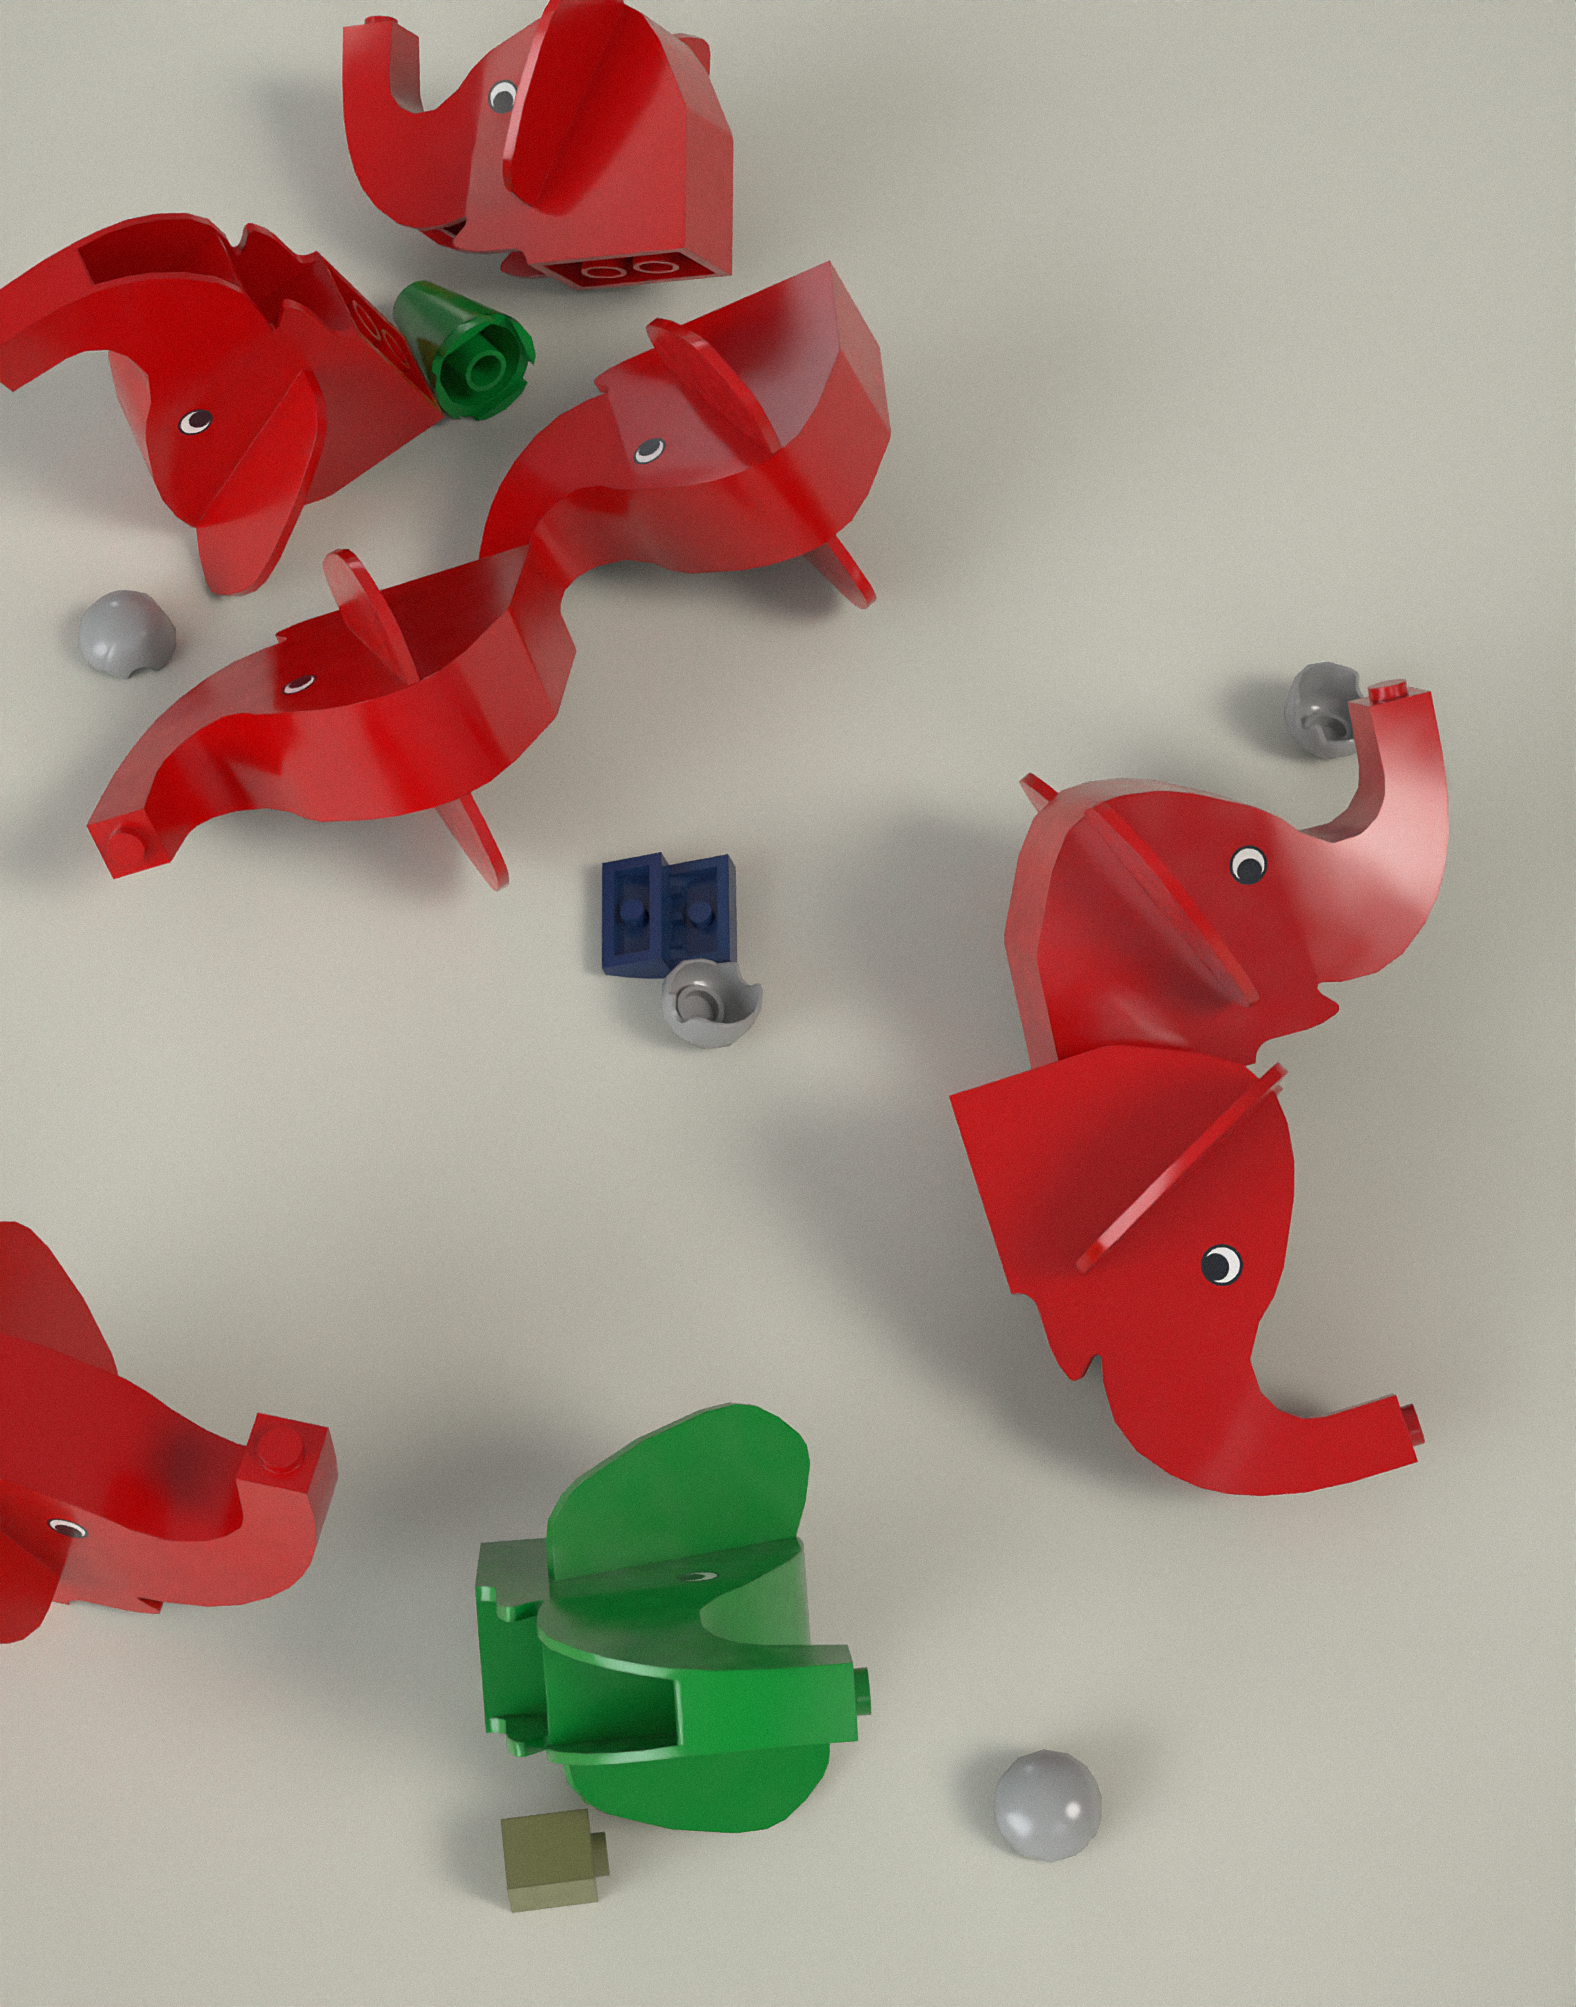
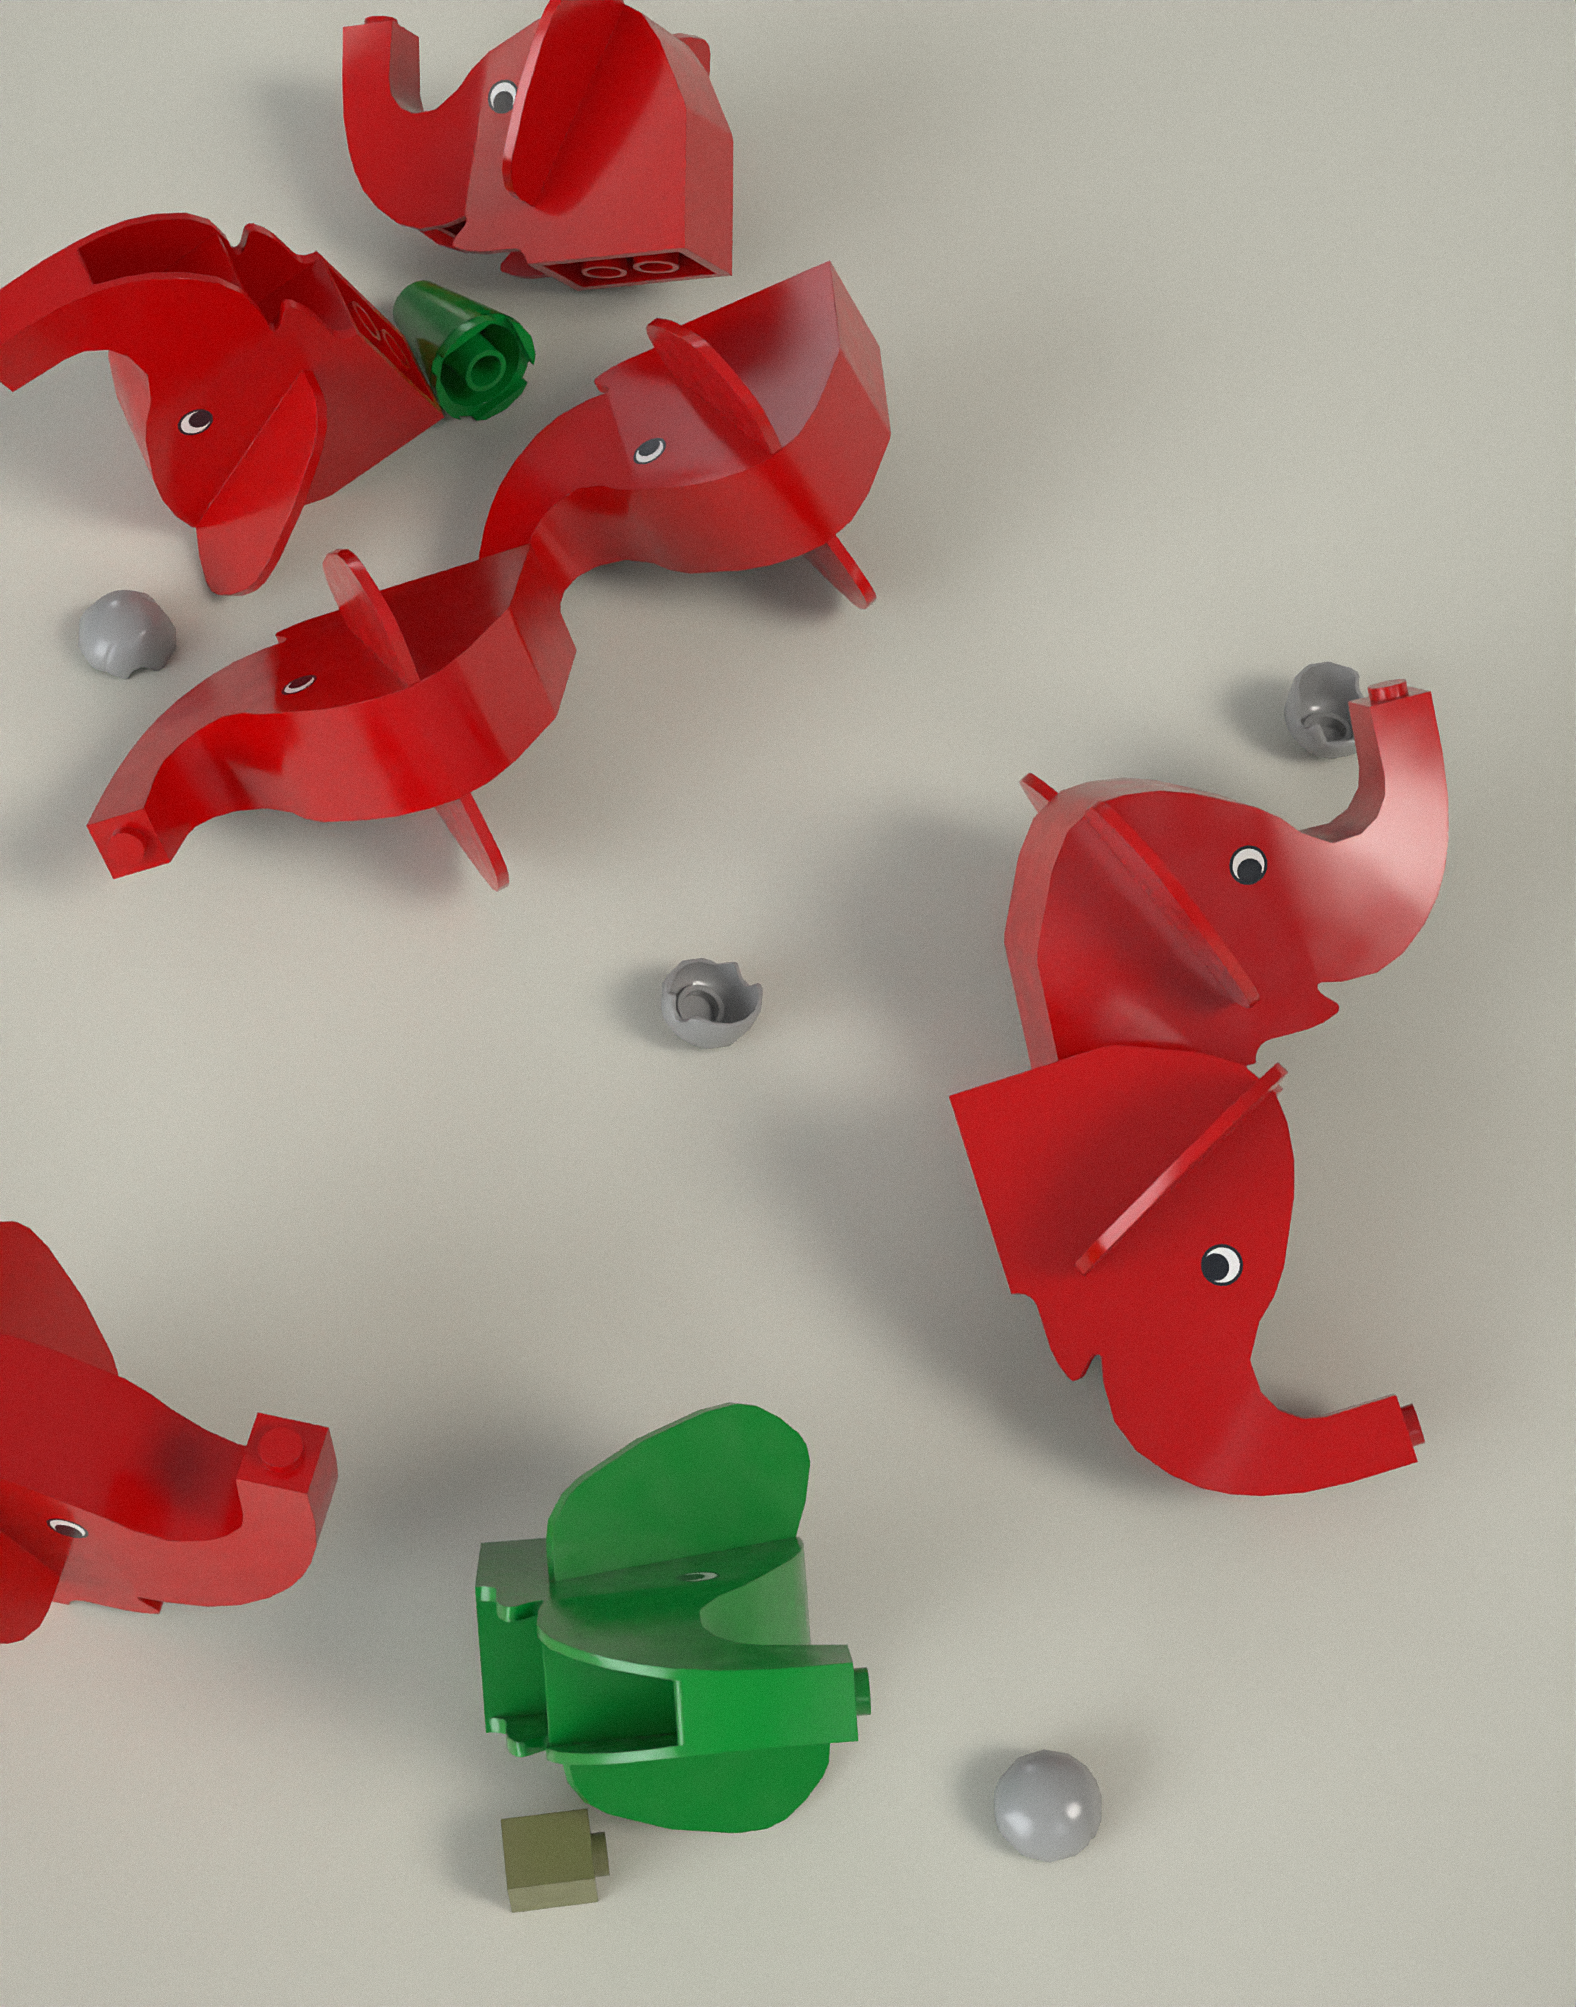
dark blue slope [602,852,737,979] -> none

